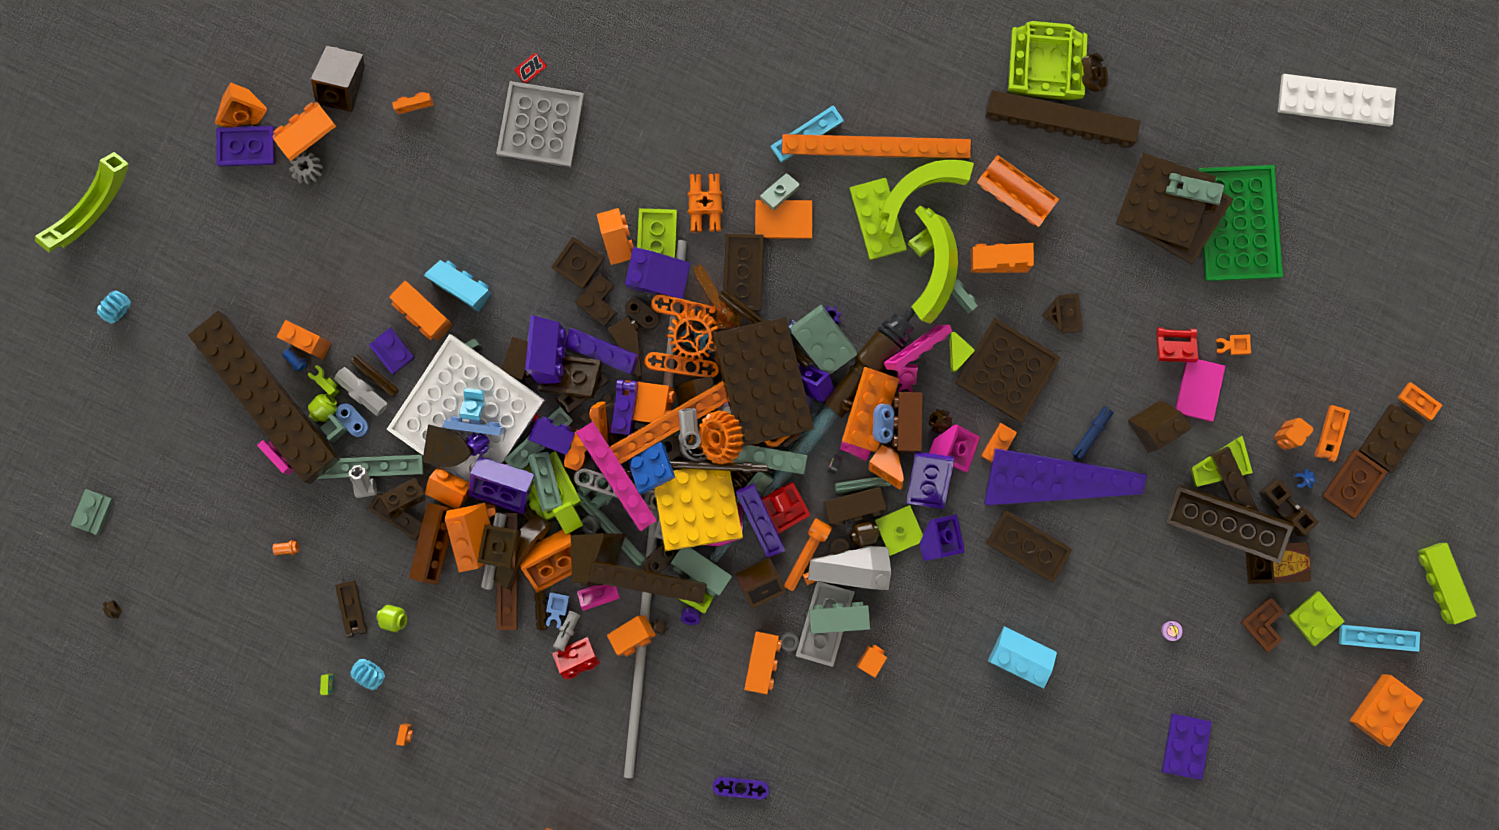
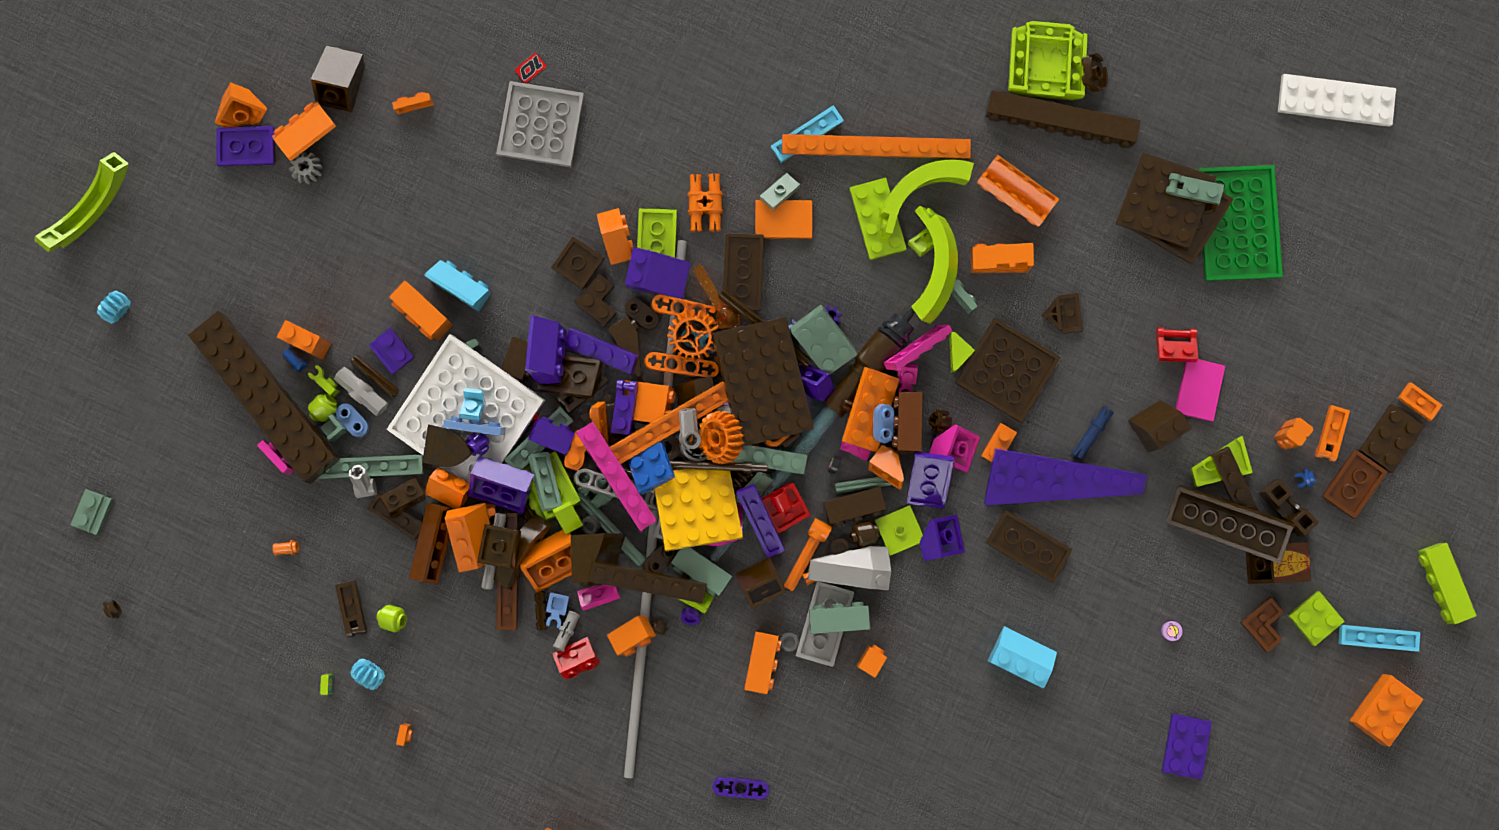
orange plate [1216,334,1251,355] -> none

